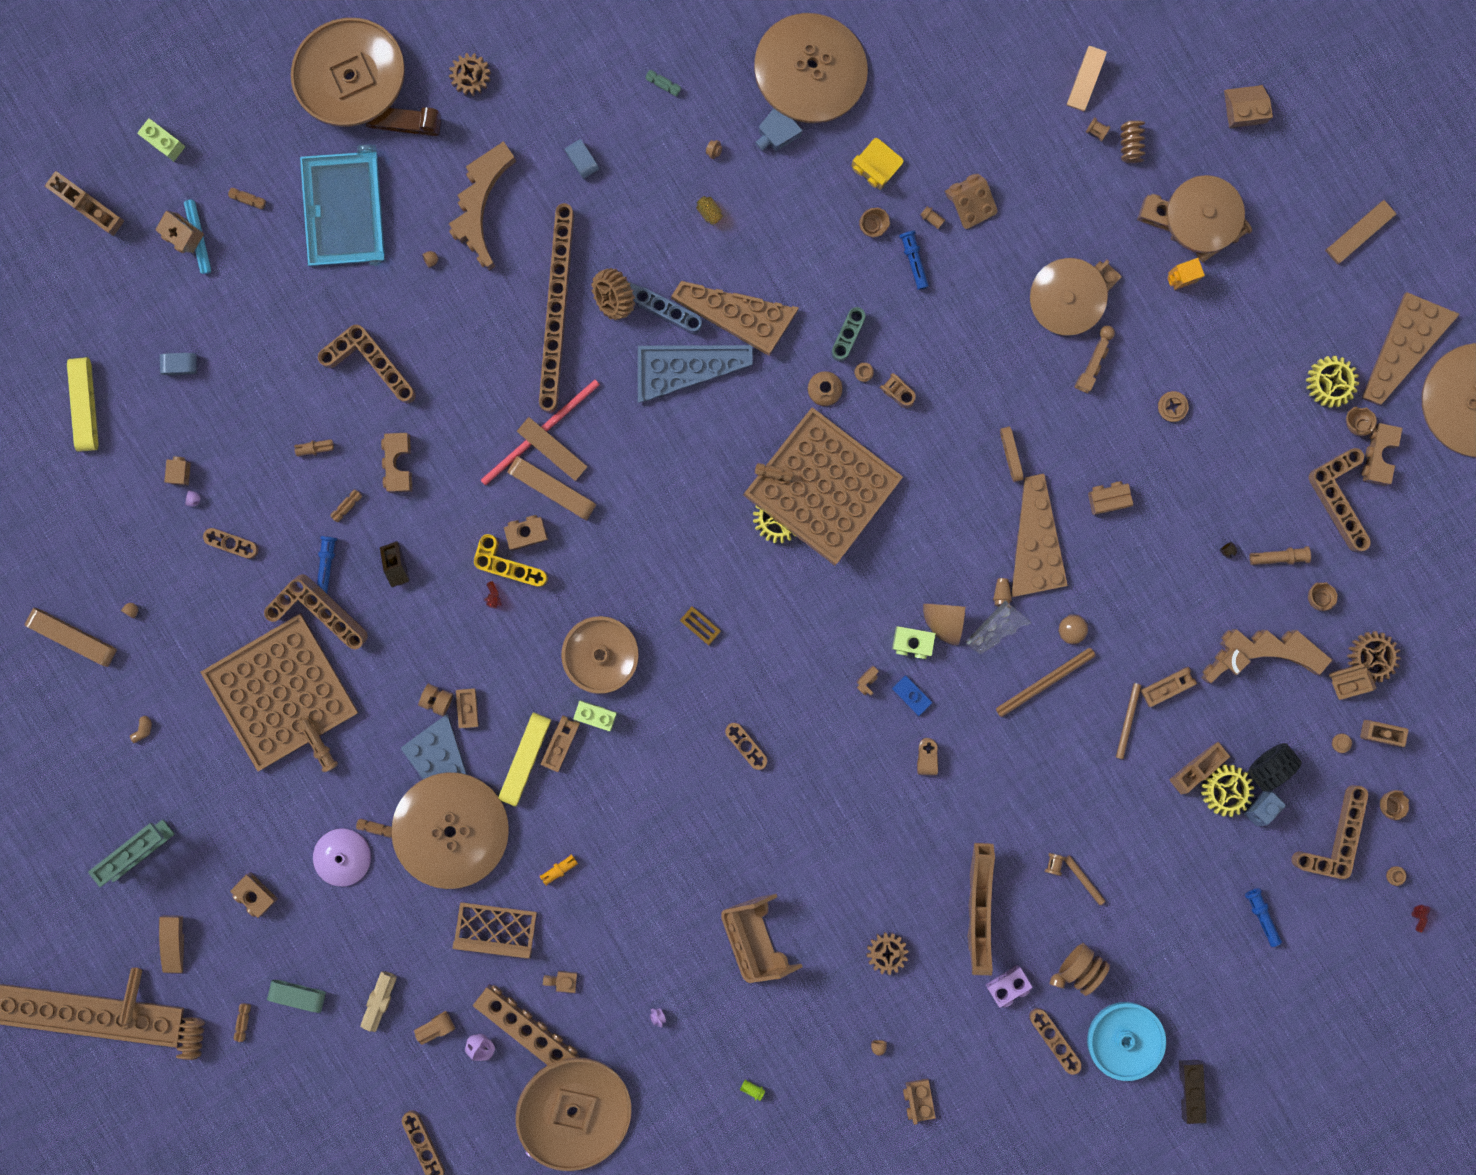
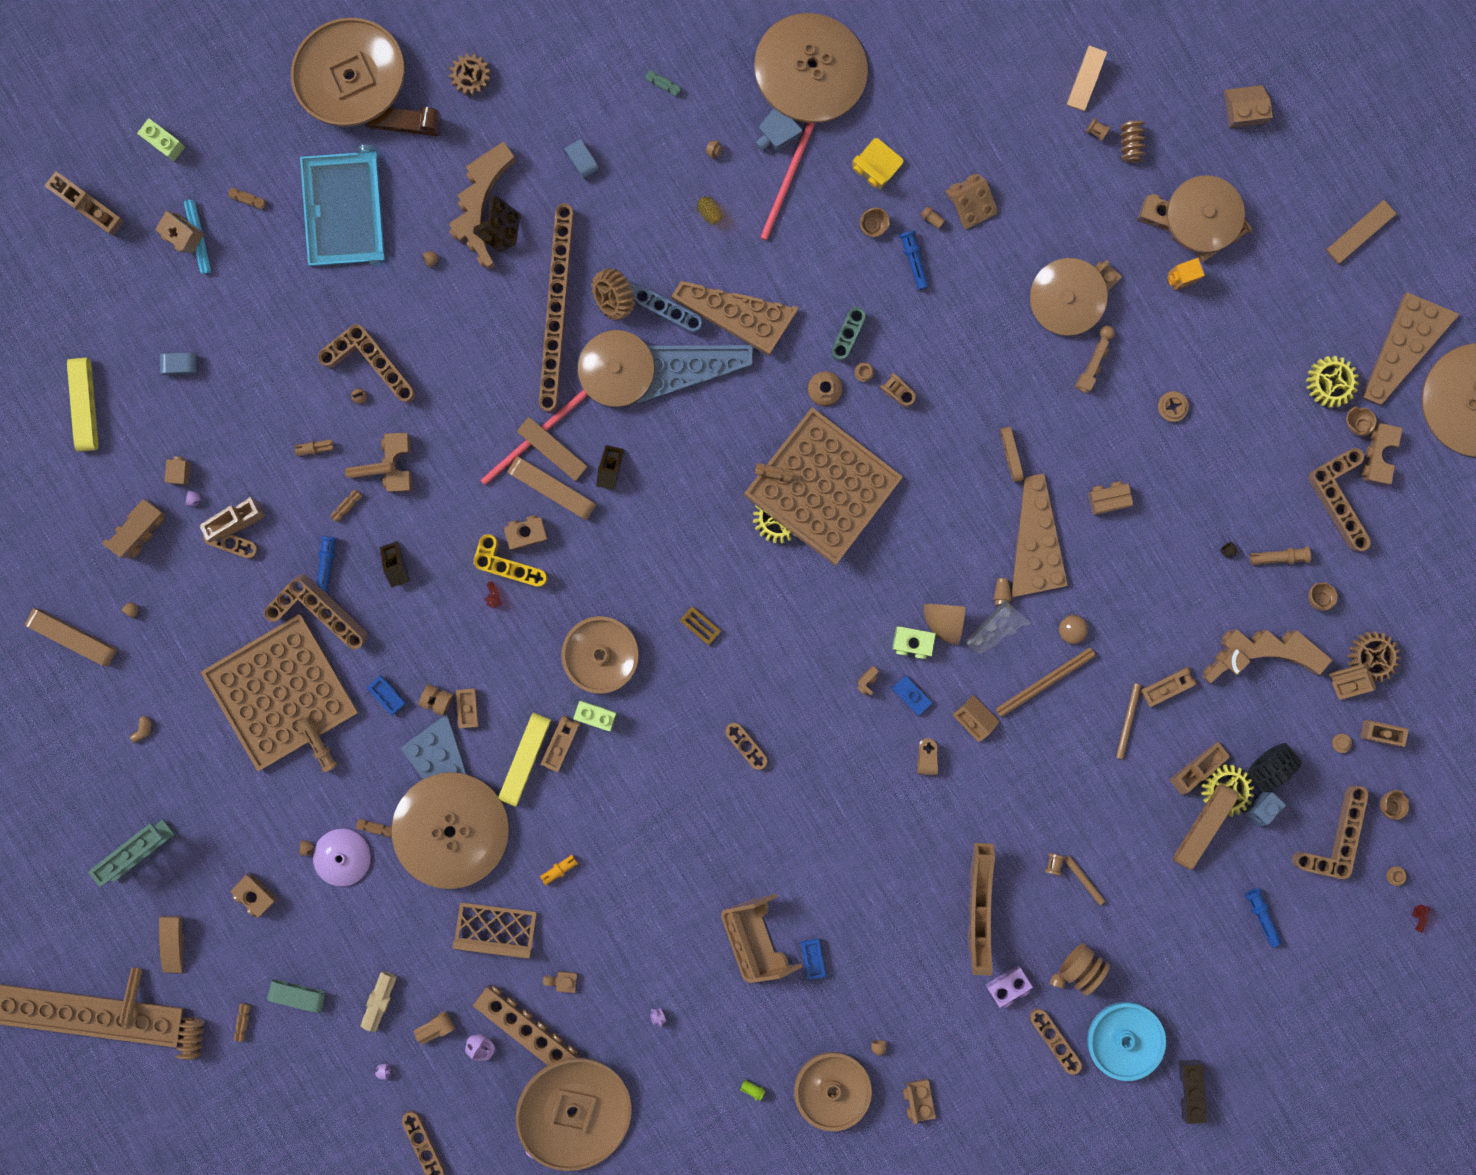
medium nougat gear [866,932,909,975] -> none
none -> medium nougat wedge [102,499,167,559]
none -> medium nougat slope [199,497,265,542]
none -> medium nougat hinge [299,840,313,856]
none -> medium nougat axle [345,462,395,478]
none -> medium nougat hinge [351,388,367,404]
none -> blue plate [366,675,407,716]
none -> lavender hinge [375,1064,391,1080]
none -> dark brown bracket [473,196,520,252]
none -> medium nougat dish [578,330,655,407]
none -> dark brown slope [596,445,624,490]
none -> coral piece [760,123,815,241]
none -> medium nougat dish [794,1052,872,1131]
none -> blue plate [800,938,826,980]
none -> medium nougat panel [953,695,999,742]
none -> medium nougat beam [1173,783,1239,870]

